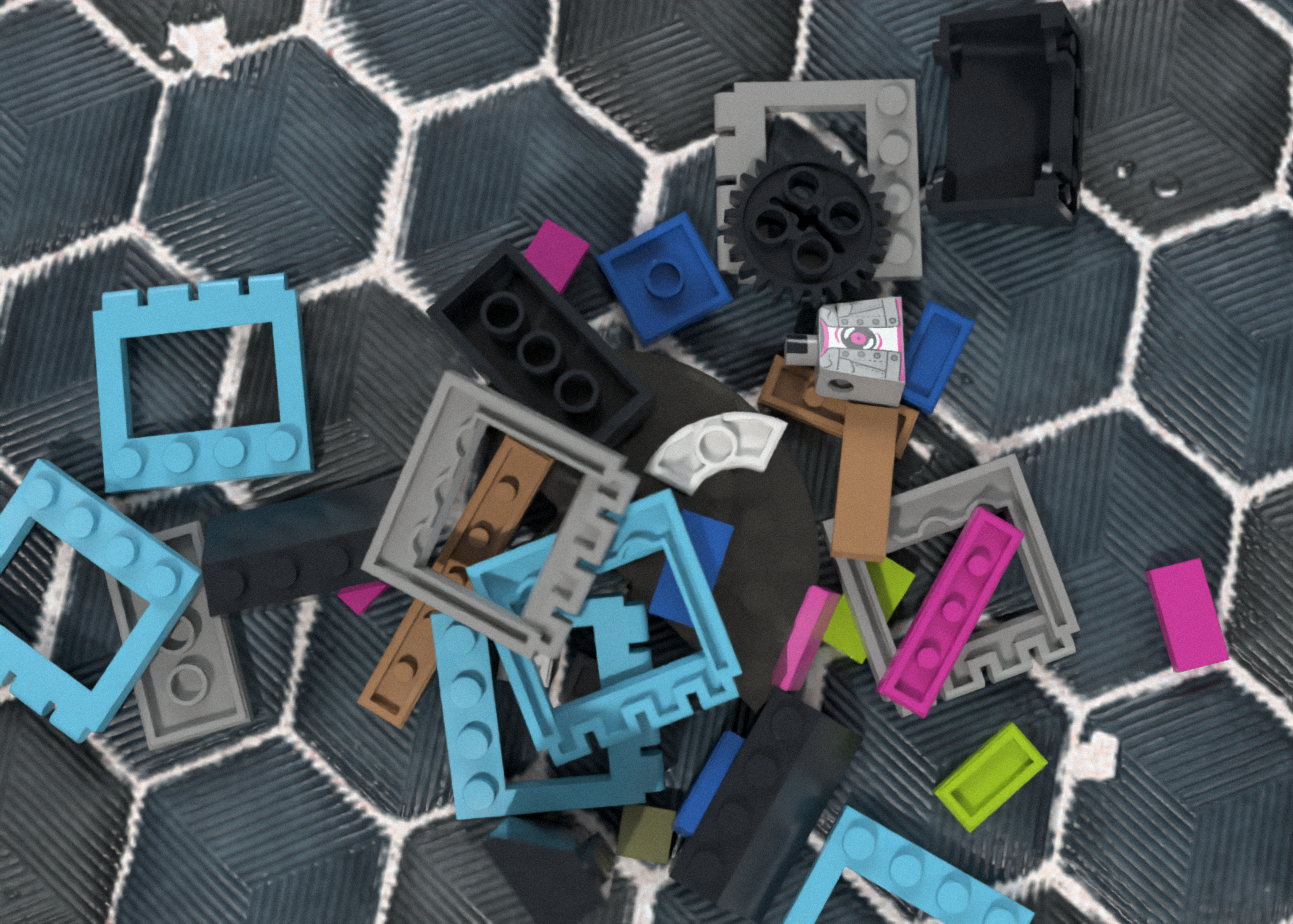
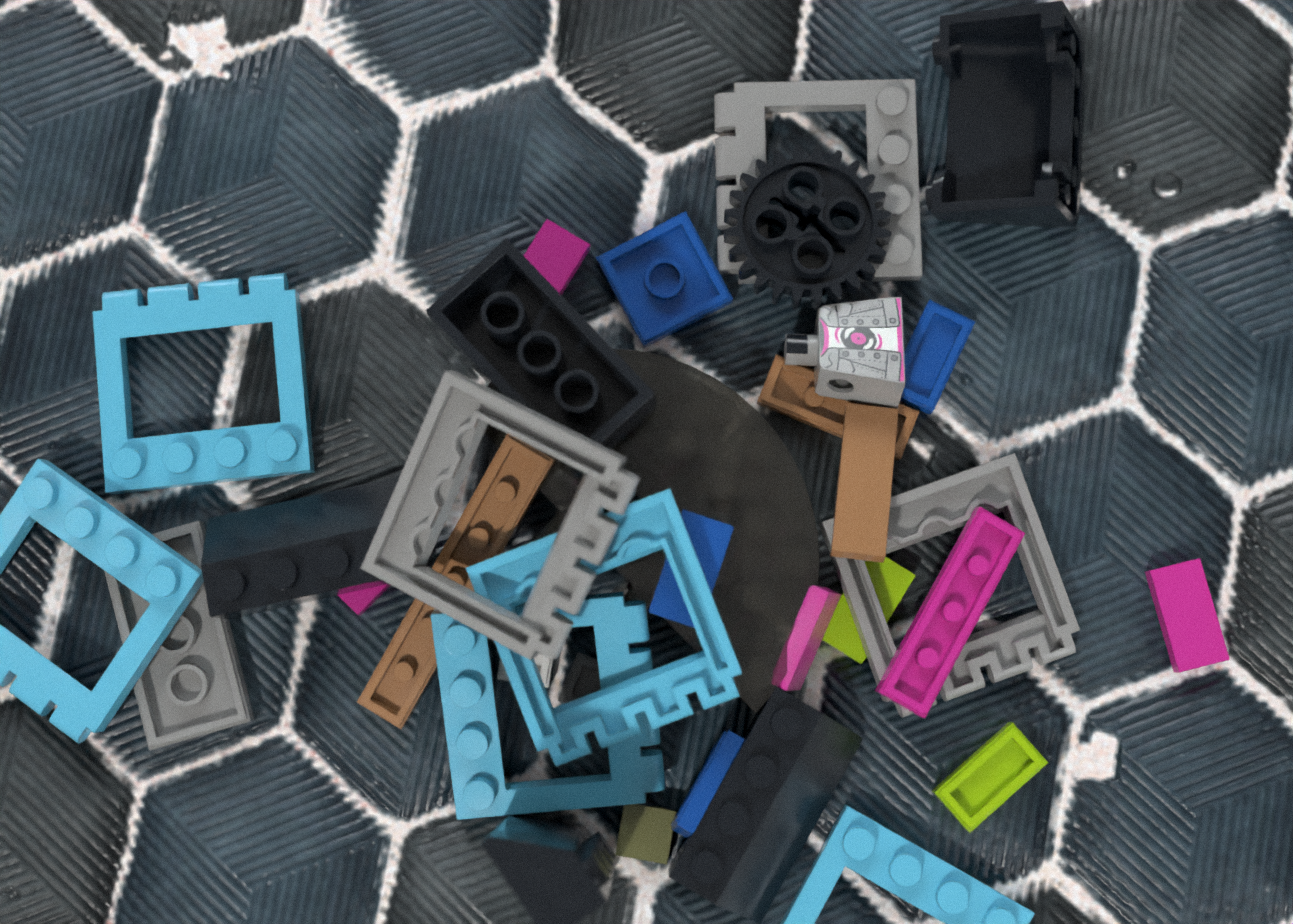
white tile [643,412,788,496] -> none

